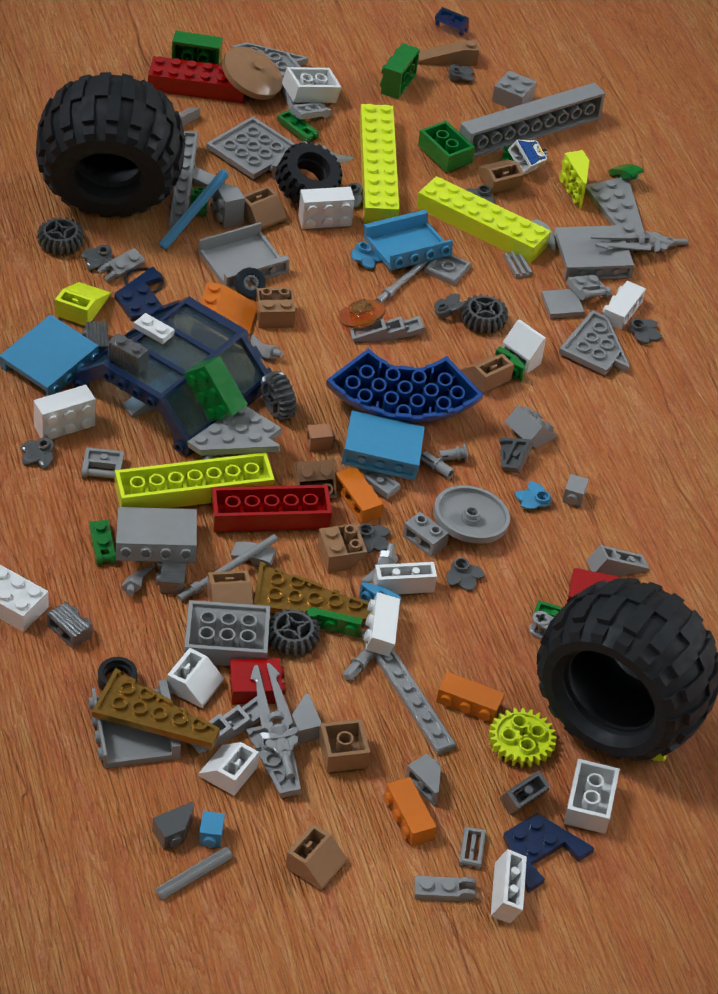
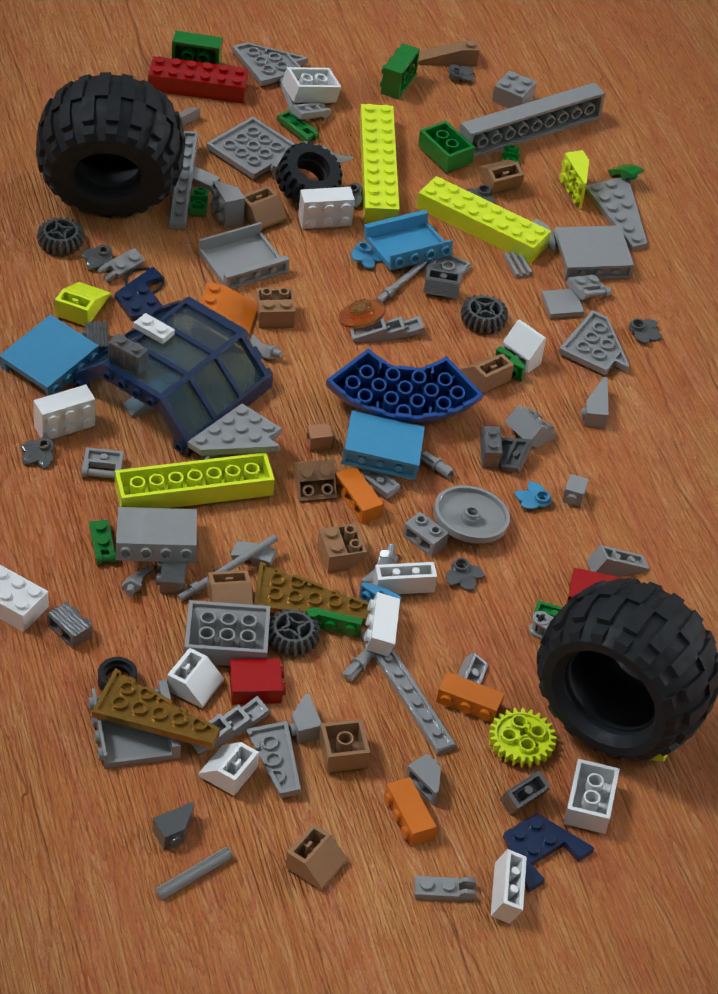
dark azure axle [159,169,229,250] -> none
green brick [183,356,248,422] -> none
dark azure brick [199,811,225,848] -> none
red brick [211,485,332,532] -> none
medium nougat dish [222,47,282,100] -> none
black bush [234,267,266,299] -> none
light grey sword [251,663,298,779] -> none
dark grey gear [261,371,297,421] -> none
dark grey plate [358,523,390,553] -> none
dark grey plate [434,294,465,318] -> none
clear blue hinge [435,7,469,36] -> none
light grey pin [439,443,468,462] -> none
light grey tile [459,827,486,870] -> none
white torso [508,140,548,175] -> none
light grey sword [591,231,688,252] -> none
white brick [602,281,646,330] -> none
none -> flat silver brick [423,267,462,299]
none -> light grey slope [457,652,489,684]
none -> flat silver brick [480,426,503,469]
none -> light grey slope [581,377,609,428]

